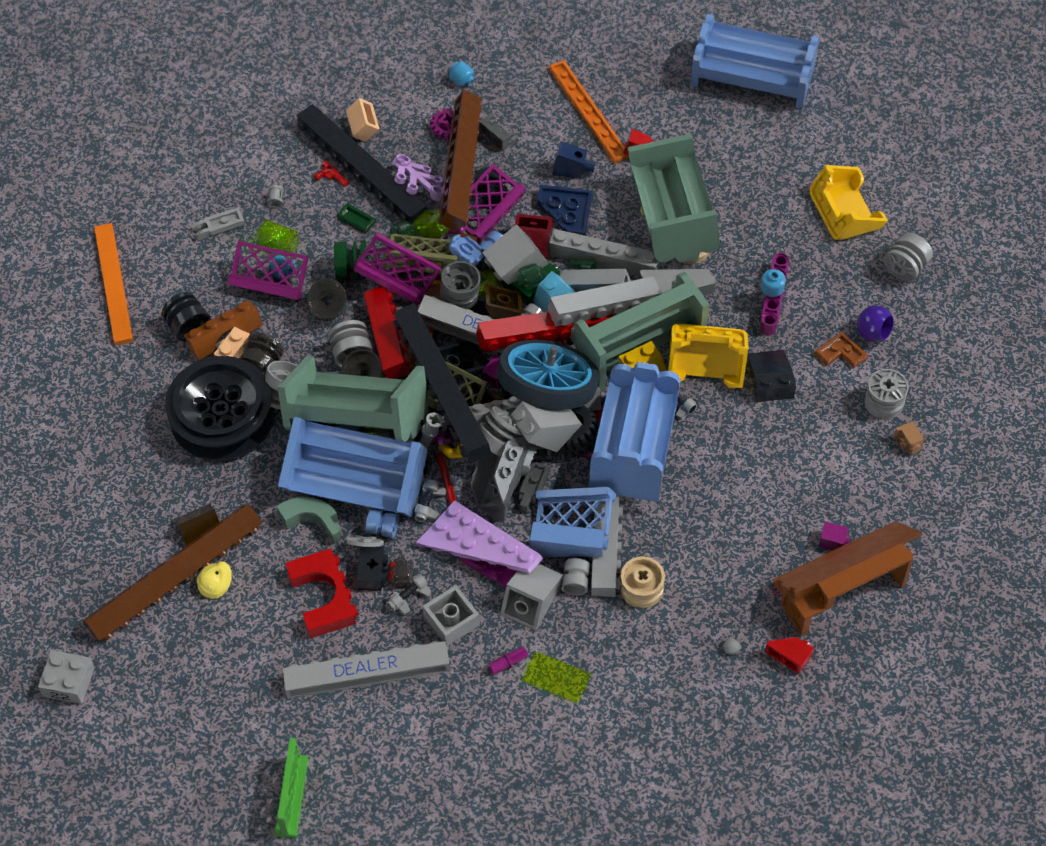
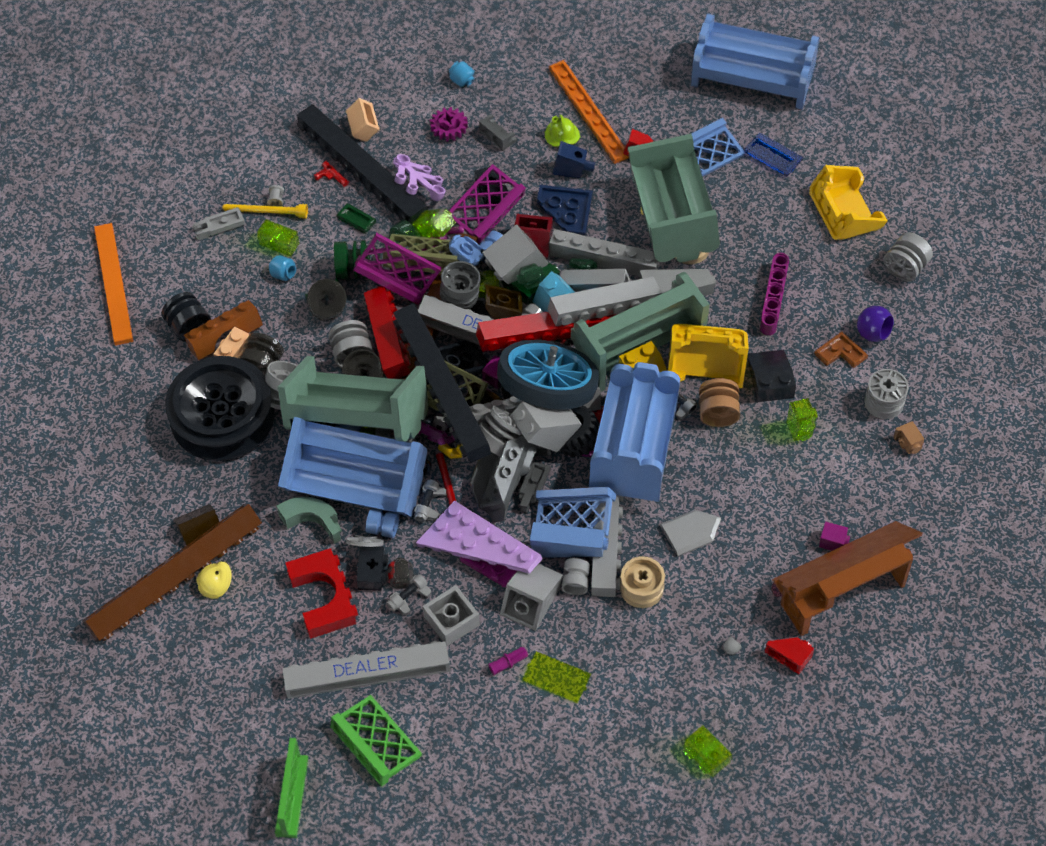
light grey brick [38,650,95,704] -> none
magenta fence [227,241,309,300] -> none
light grey pin [419,413,443,451] -> none
reddish brown brick [438,89,482,232] -> none
dark azure head [761,269,786,297] -> none
none -> yellow piece [222,204,308,218]
none -> bright green fence [331,695,422,787]
none -> lime helmet [545,114,580,147]
none -> light grey tile [660,510,721,557]
none -> clear neon green brick [684,725,732,778]
none -> medium blue fence [692,118,745,177]
none -> medium nougat wheel [699,378,740,427]
none -> clear blue piece [744,132,803,177]
none -> clear neon green brick [786,398,818,441]

